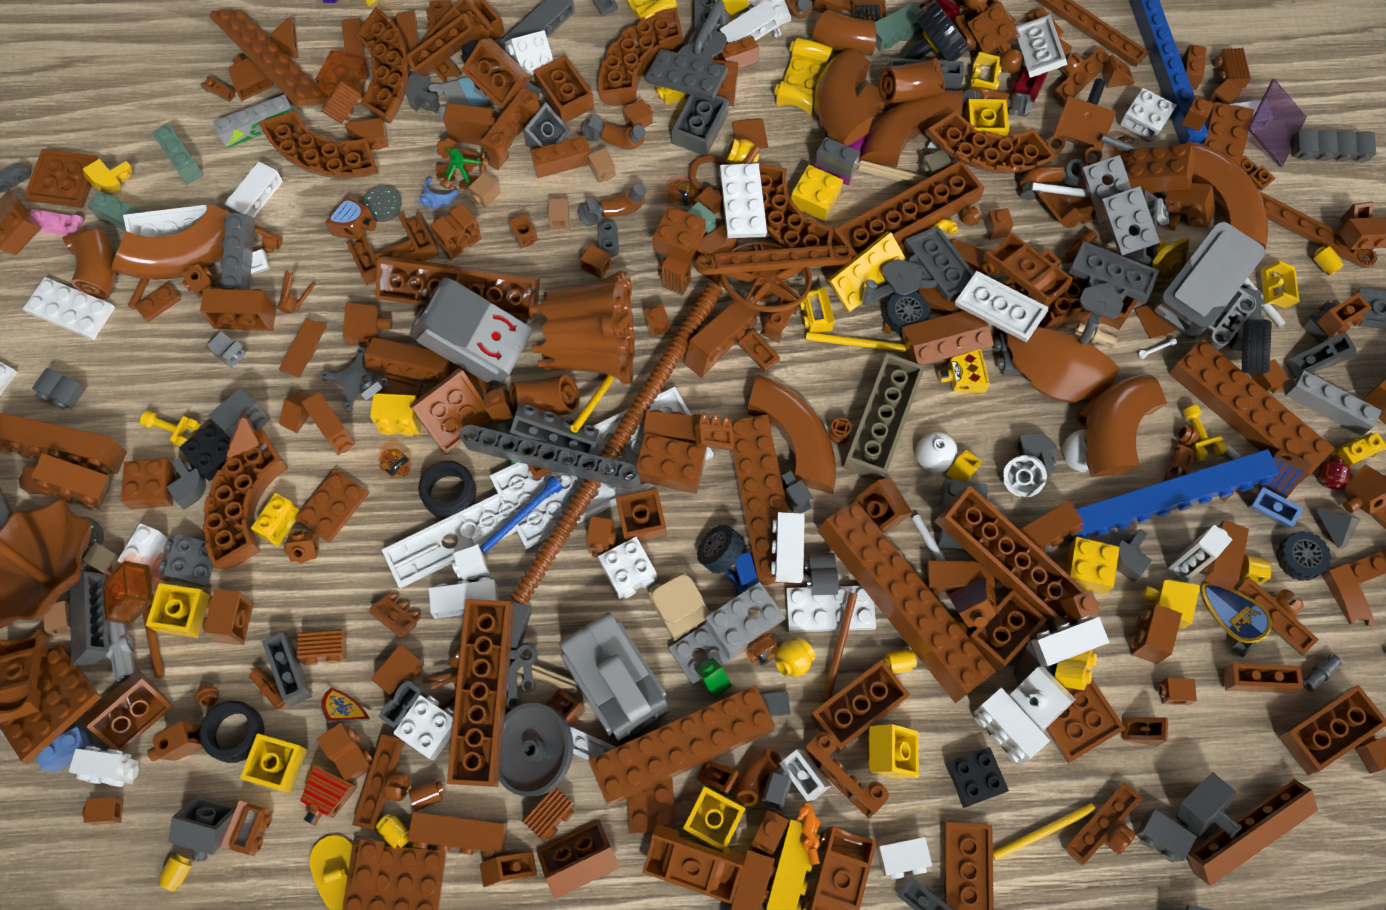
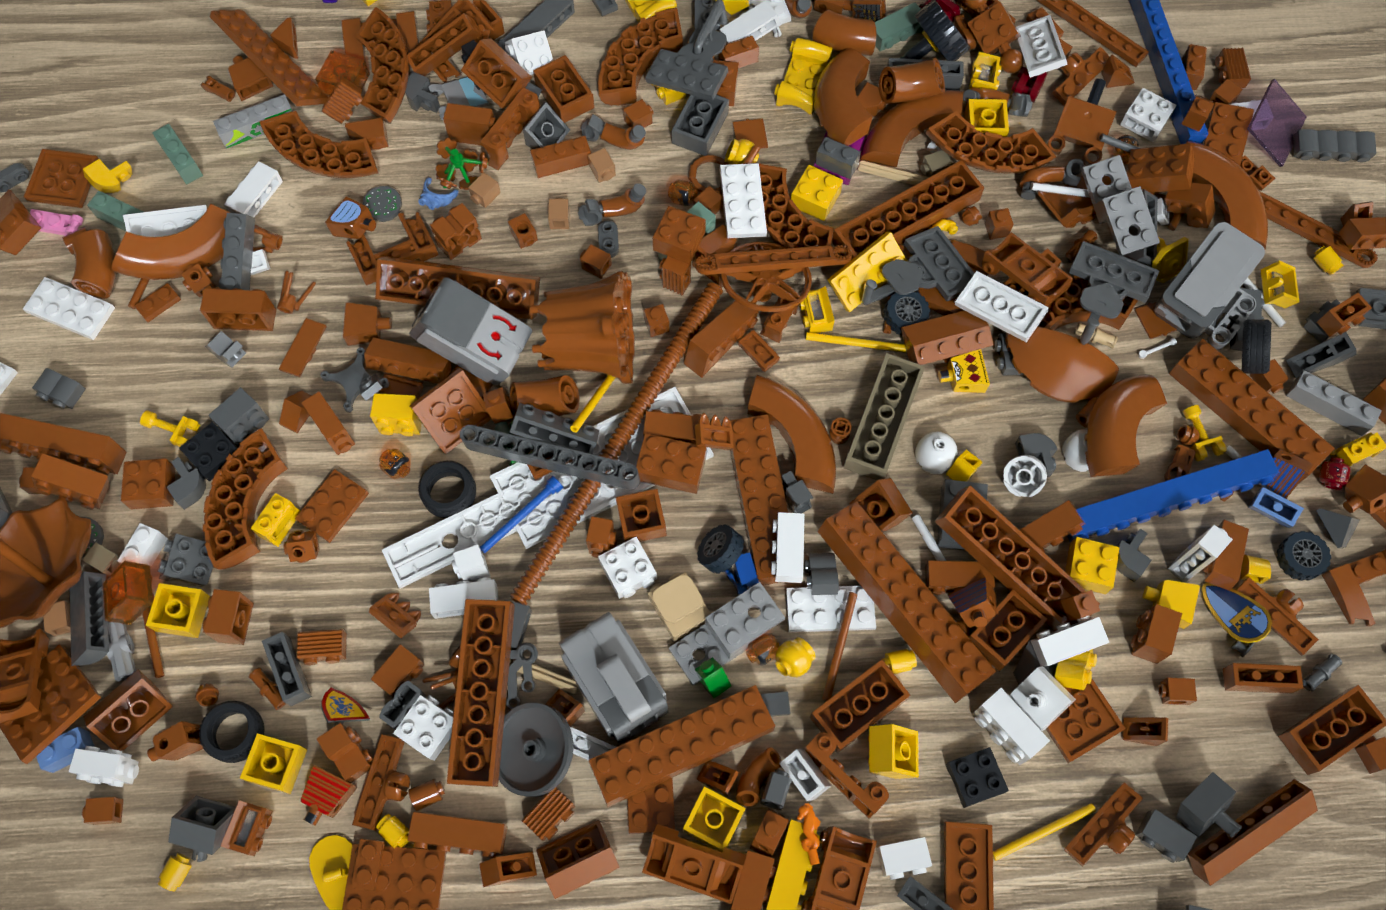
slope [227,411,260,457] -> none

